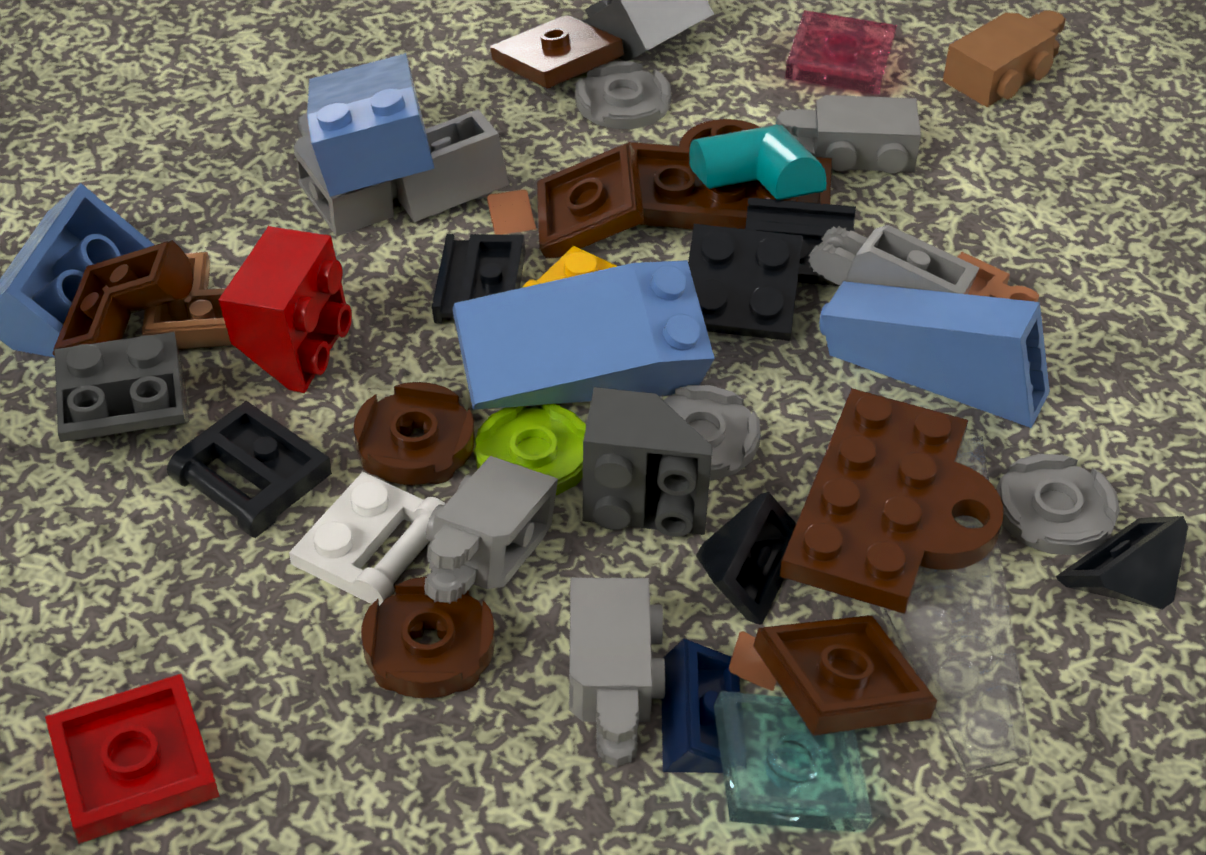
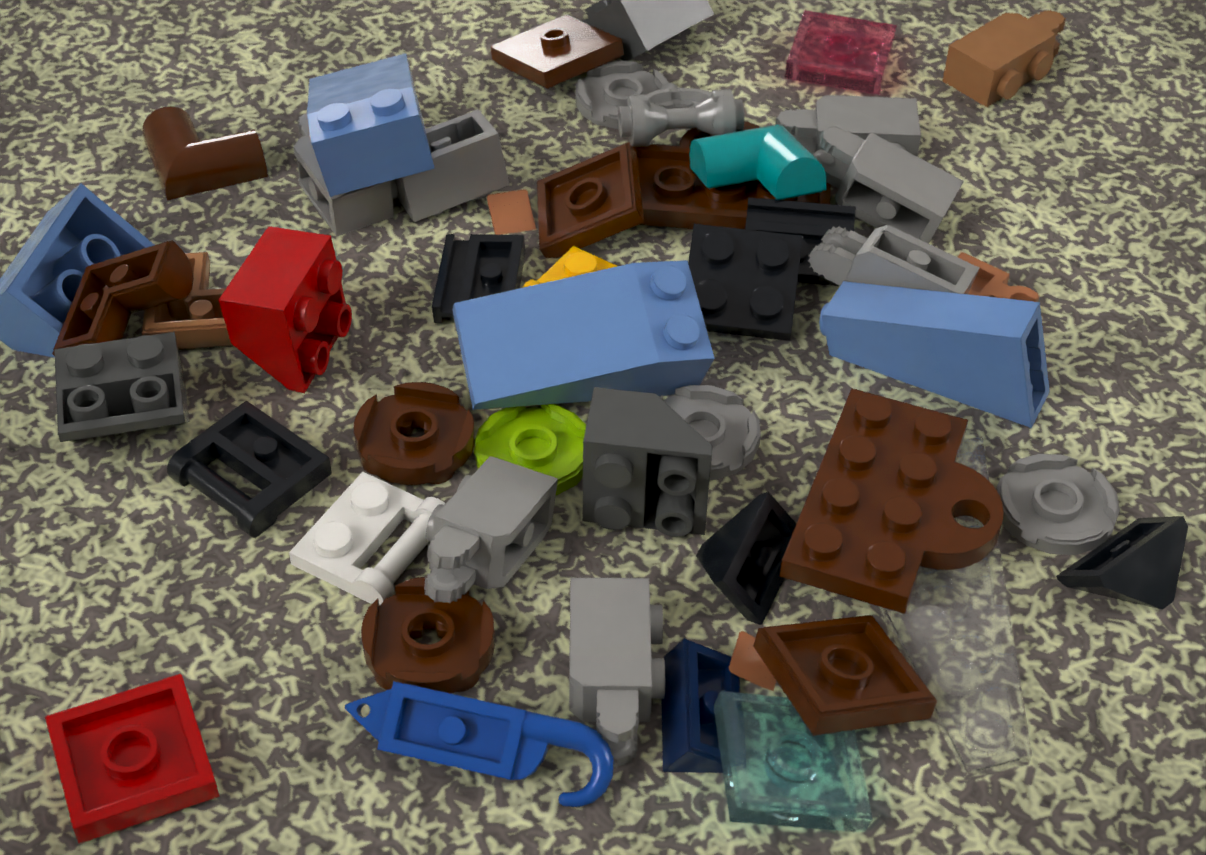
none -> reddish brown brick [143,106,268,201]
none -> blue plate [345,681,614,808]
none -> light grey piece [618,83,744,147]
none -> light grey hinge [812,126,964,244]

